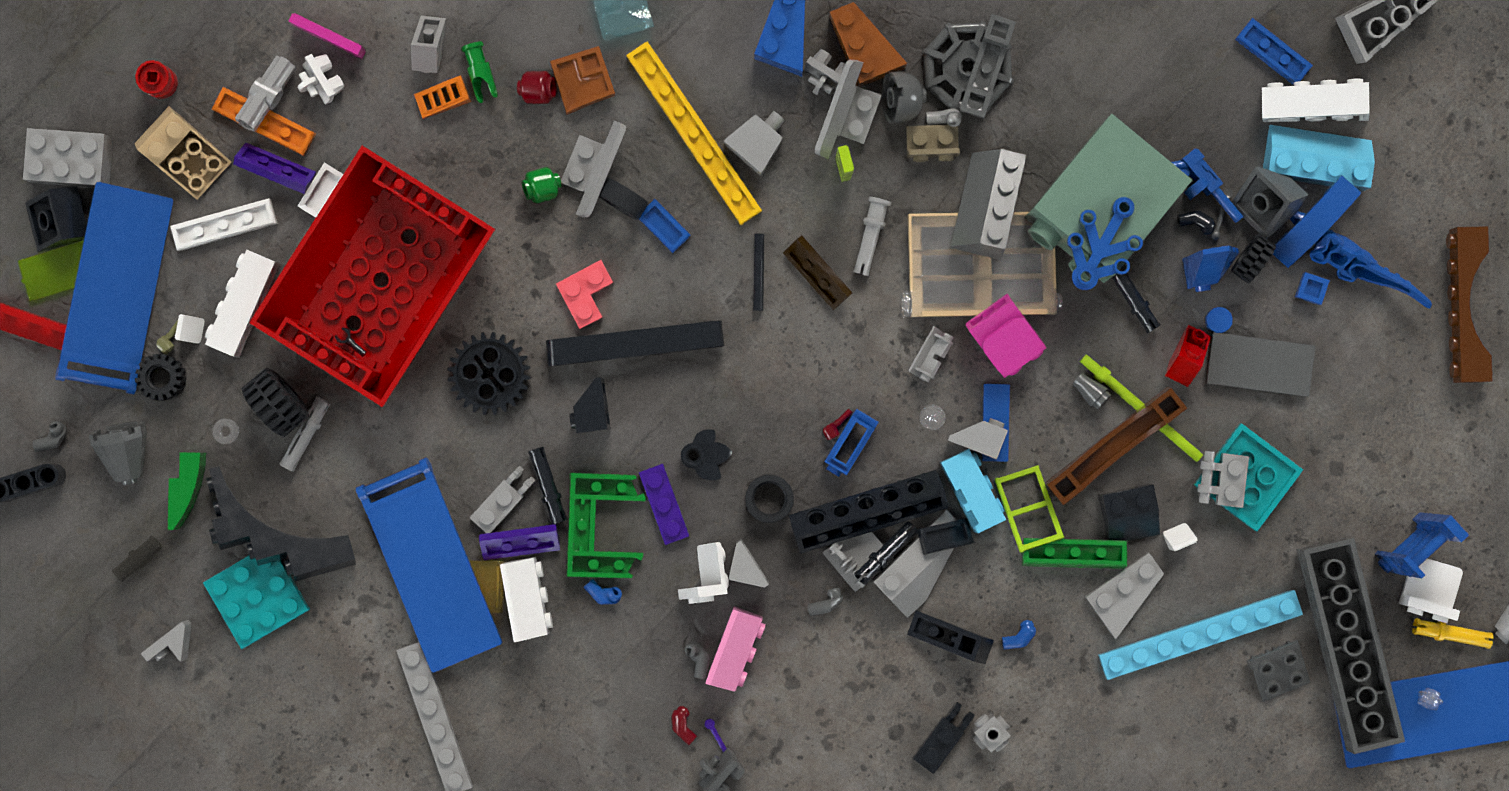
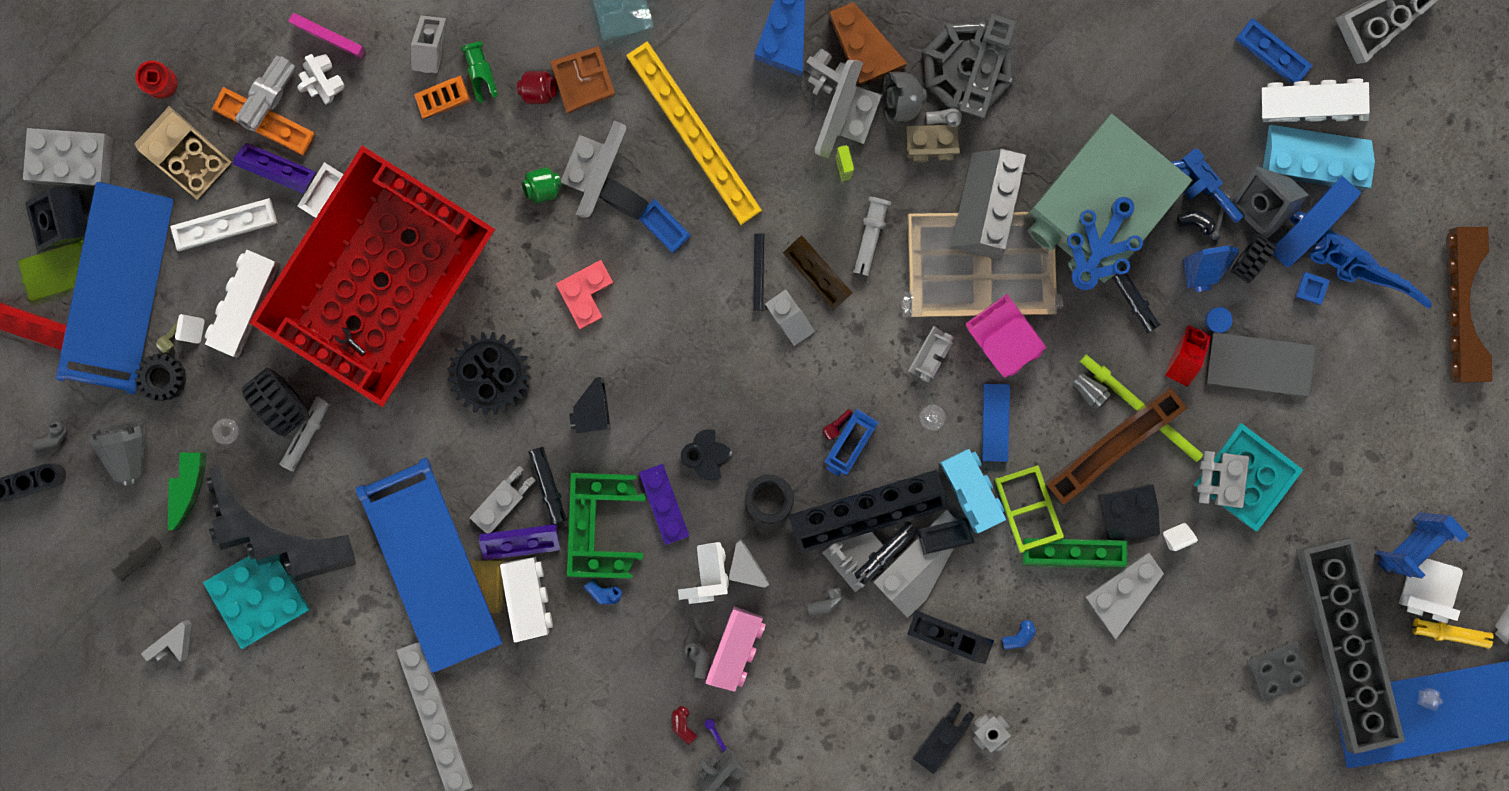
black beam [545,320,725,366] -> none
light grey torso [724,111,785,176] -> none
light grey slope [948,418,1008,459] -> none
medium azure plate [1098,590,1303,680] -> none
none -> light grey slope [765,289,815,346]

